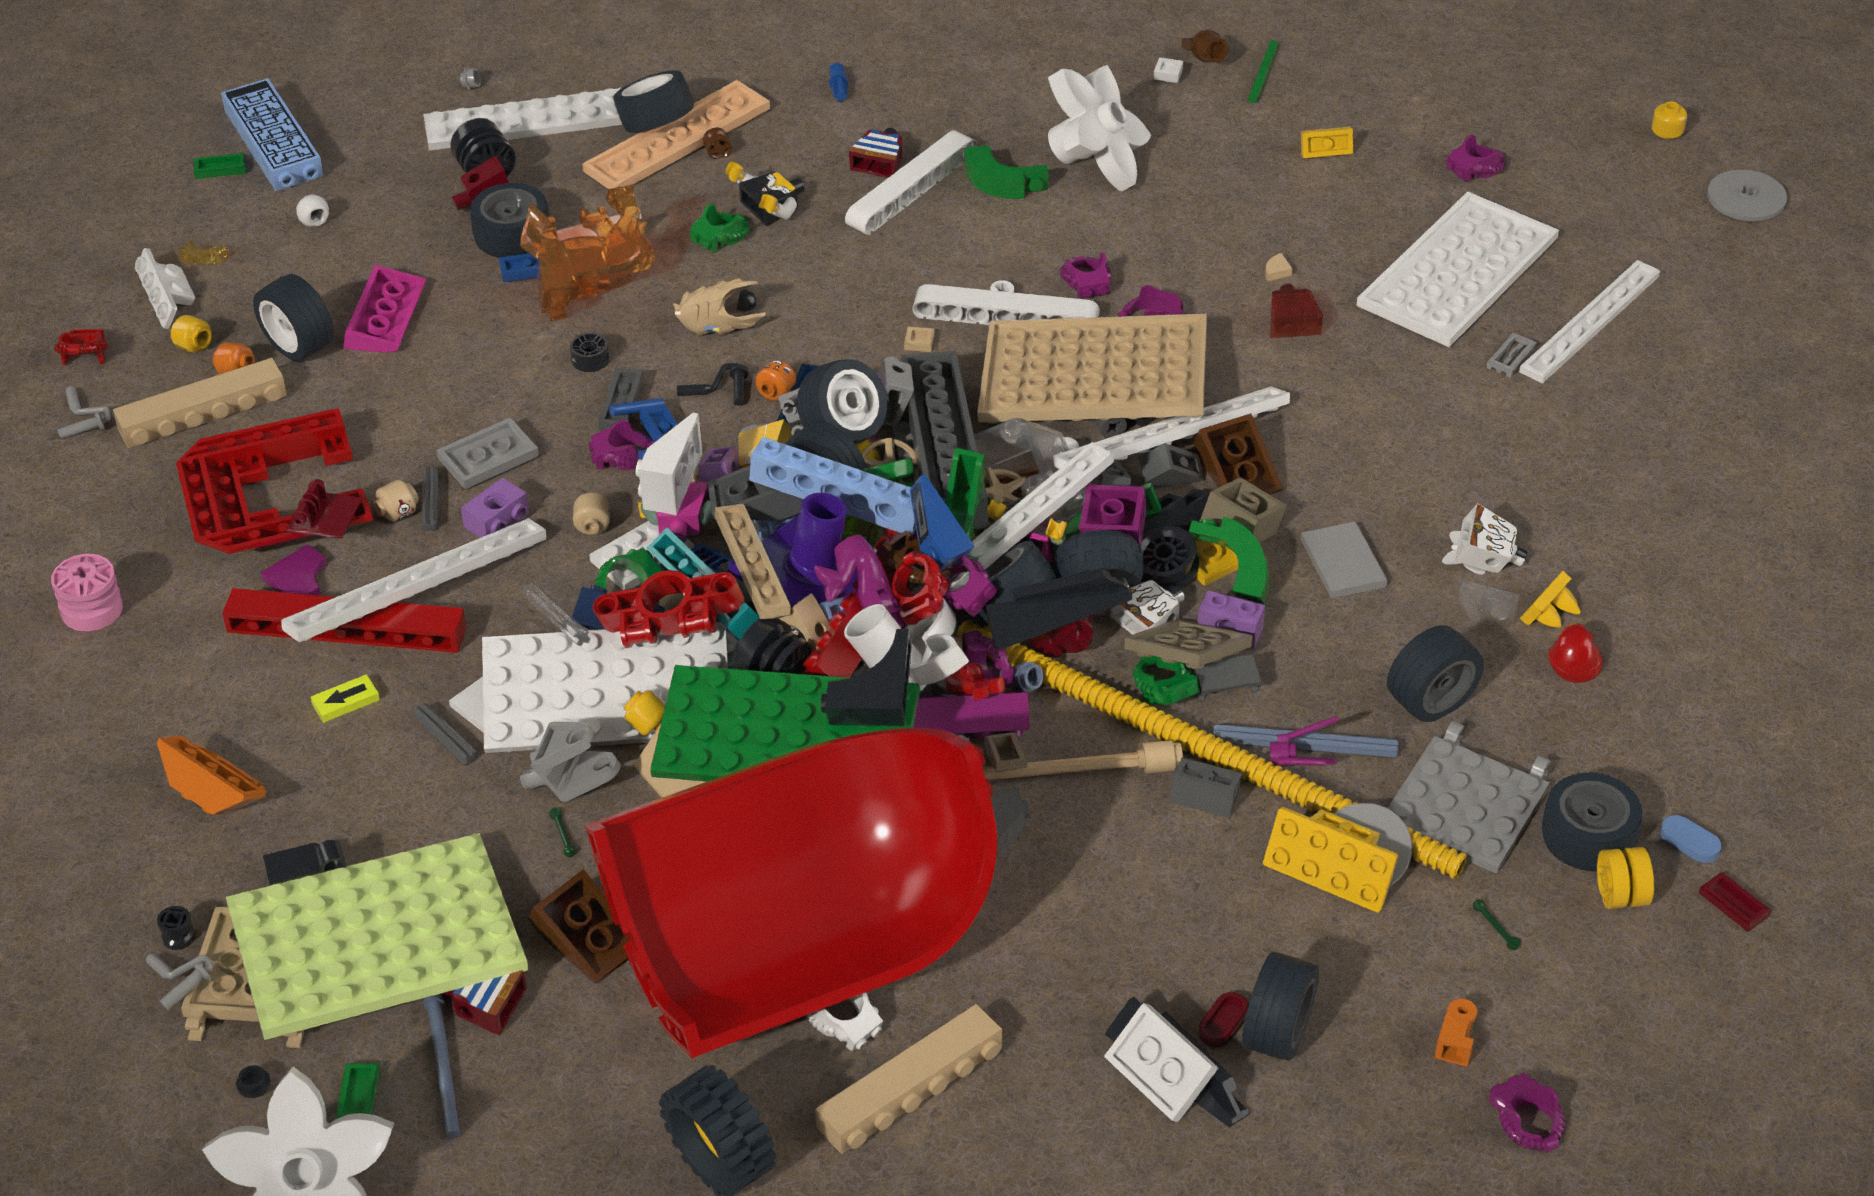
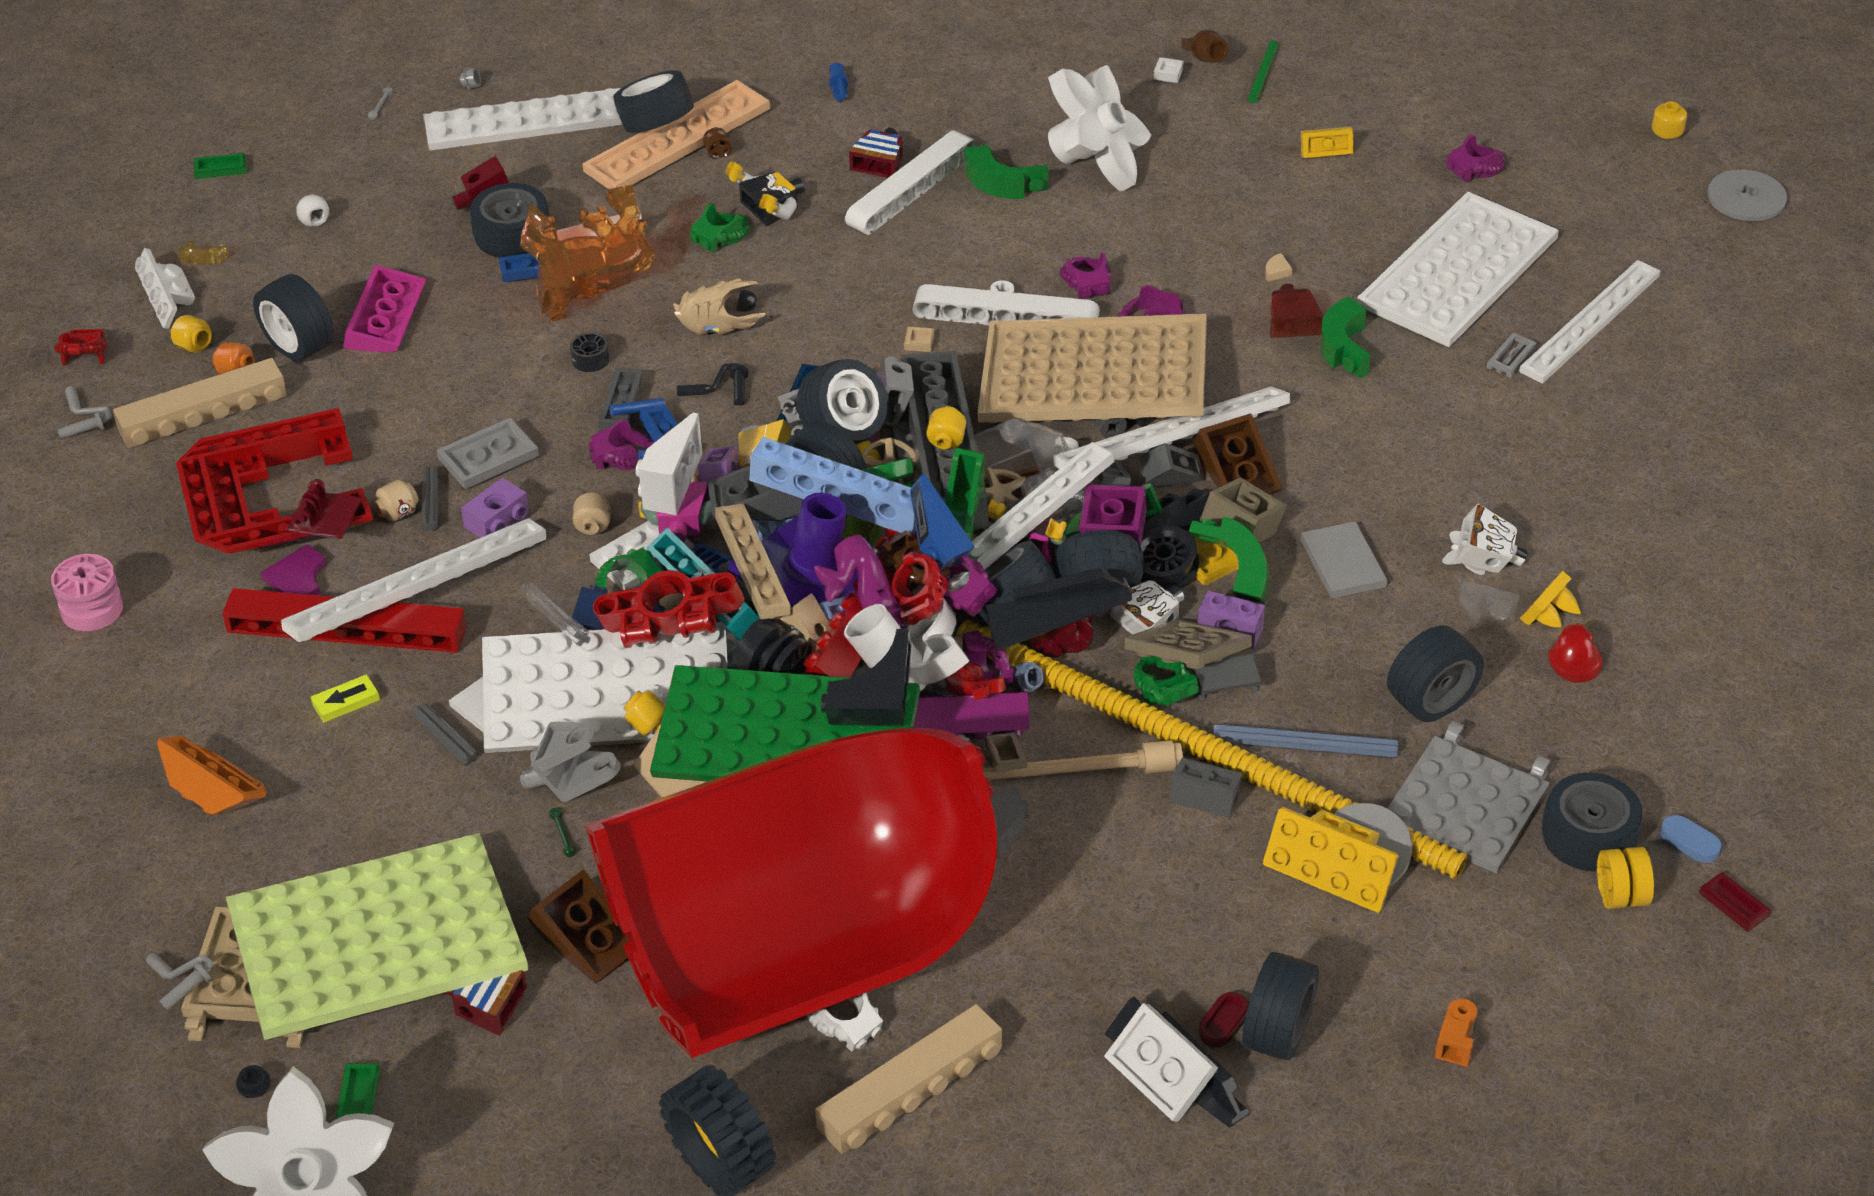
black wheel [157,906,195,950] -> none
light blue brick [221,78,324,191] -> none
black hinge [263,840,346,886] -> none
sand blue bar [423,993,460,1139] -> none
black wheel [450,118,516,177] -> none
orange head [755,360,796,401] -> none
magenta plant [1270,716,1339,767] -> none
dark green hinge [1473,899,1520,950] -> none
magenta piece [1489,1073,1565,1153] -> none
none -> light grey hinge [368,87,393,120]
none -> yellow head [926,406,966,450]
none -> green arch [1320,296,1371,379]

